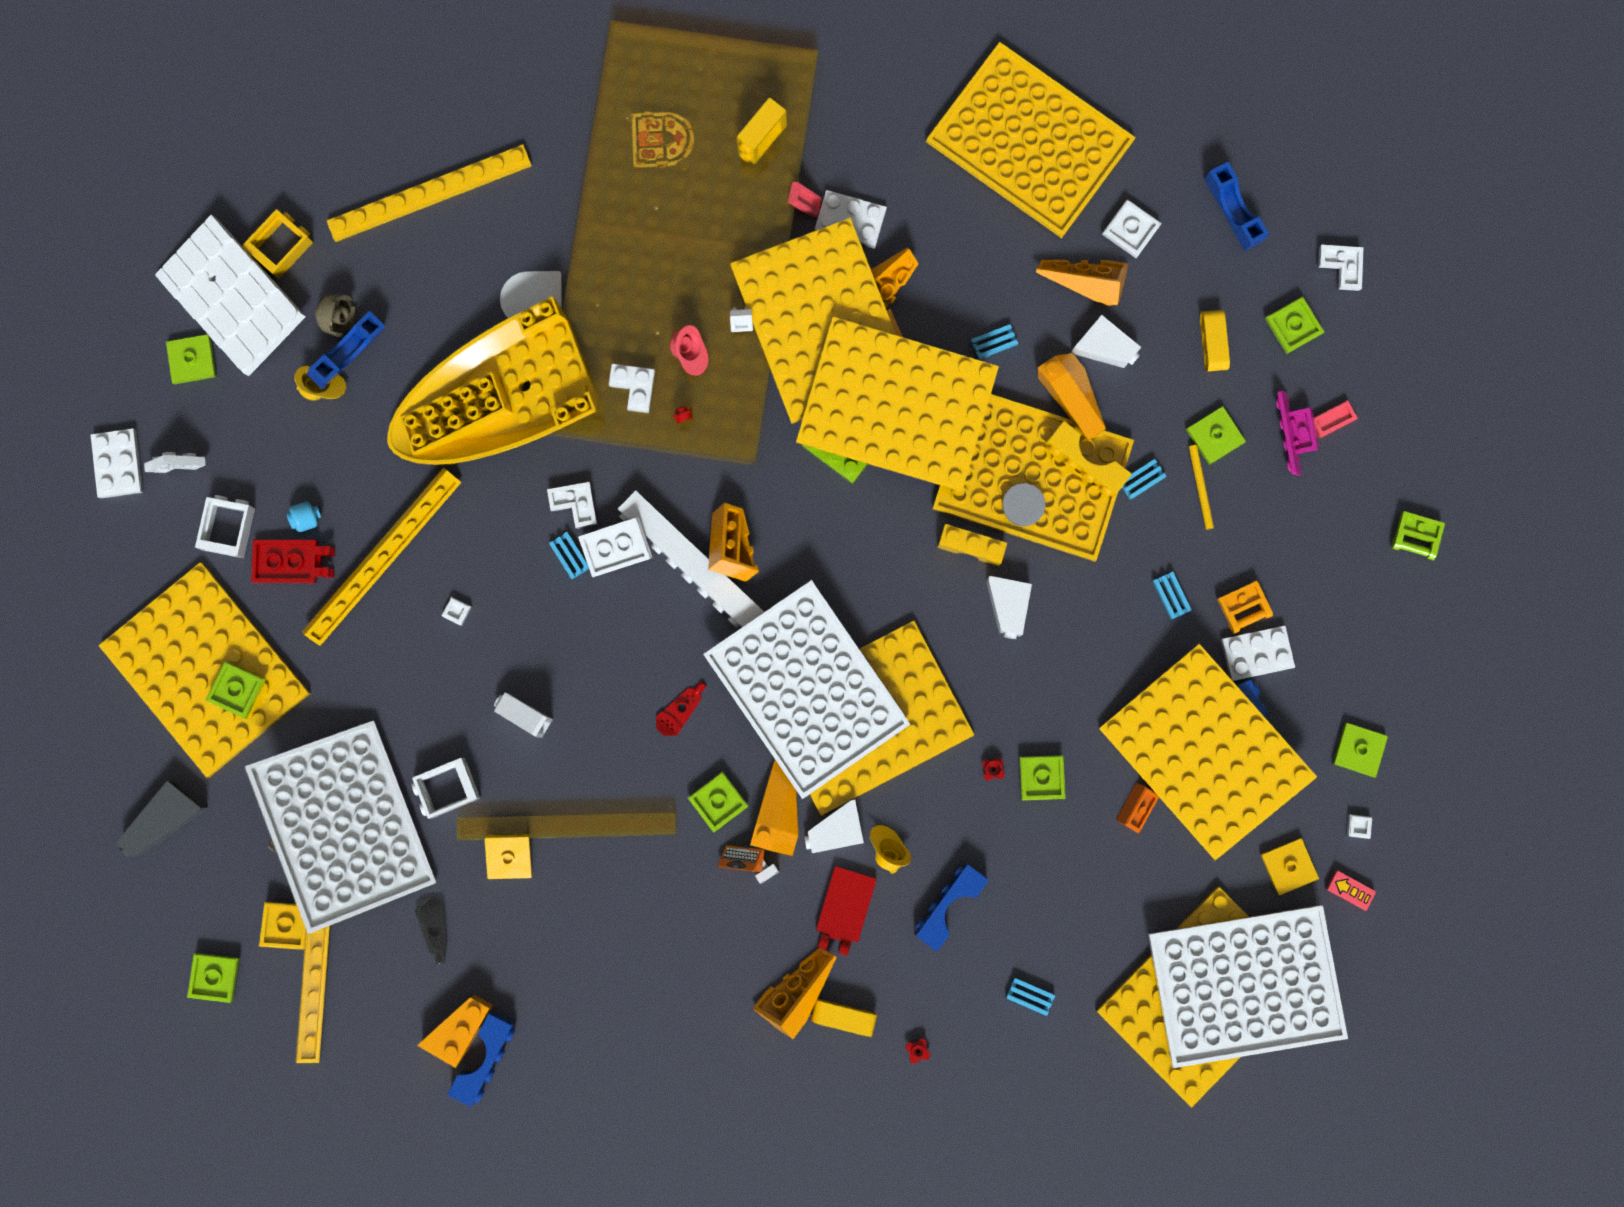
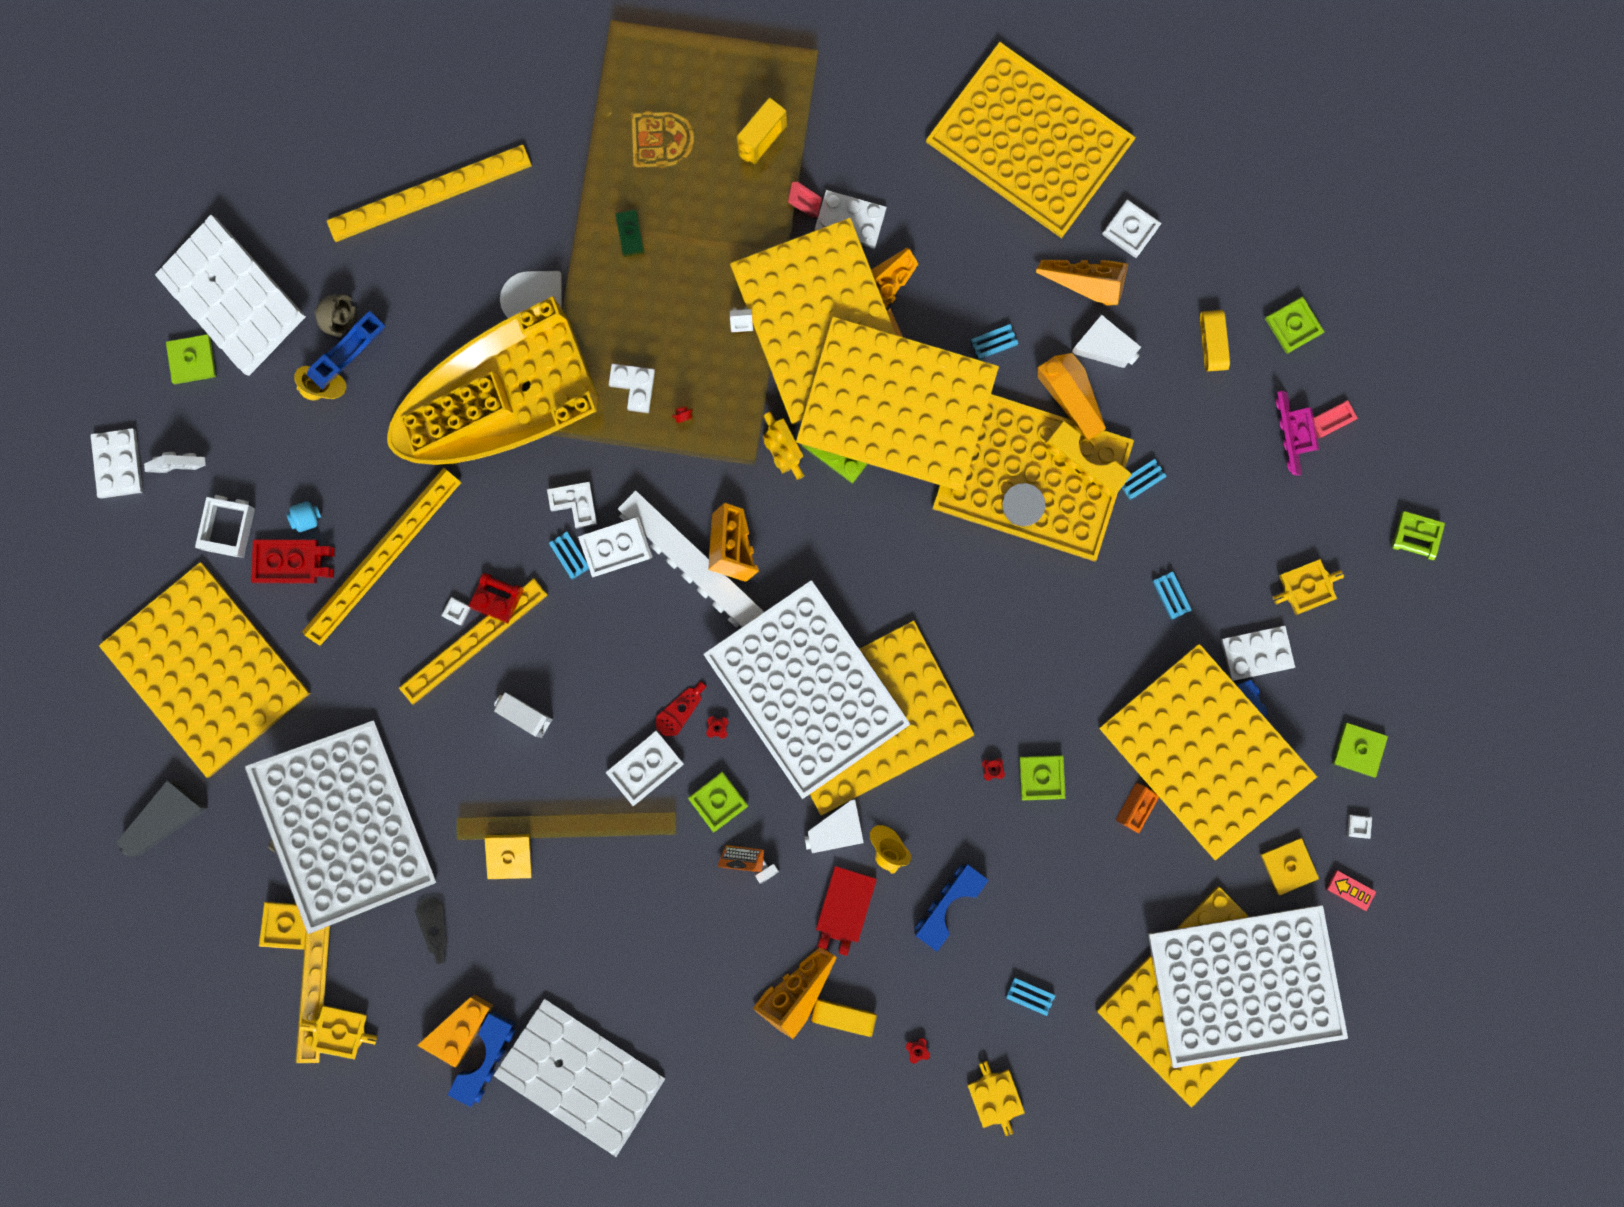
lime plate [187,952,240,1003] -> none
lime plate [205,661,266,719] -> none
yellow window [242,209,313,279] -> none
white window [411,758,481,819] -> none
coral piece [670,325,708,376] -> none
light orange wedge [750,760,798,856] -> none
yellow arch [937,524,1007,566] -> none
white slope [986,576,1032,639] -> none
lime plate [1186,406,1246,465] -> none
yellow bar [1189,445,1214,530] -> none
blue arch [1204,162,1270,251] -> none
light orange plate [1217,581,1273,634] -> none
white plate [1318,245,1363,291] -> none
none -> yellow plate [300,1005,377,1060]
none -> yellow tile [399,578,548,705]
none -> red plate [468,573,523,624]
none -> white piece [493,999,665,1157]
none -> white plate [606,731,684,806]
none -> dark green plate [615,210,644,257]
none -> red plate [706,716,729,739]
none -> yellow plate [763,412,805,480]
none -> yellow plate [968,1061,1025,1136]
none -> yellow plate [1273,559,1344,615]

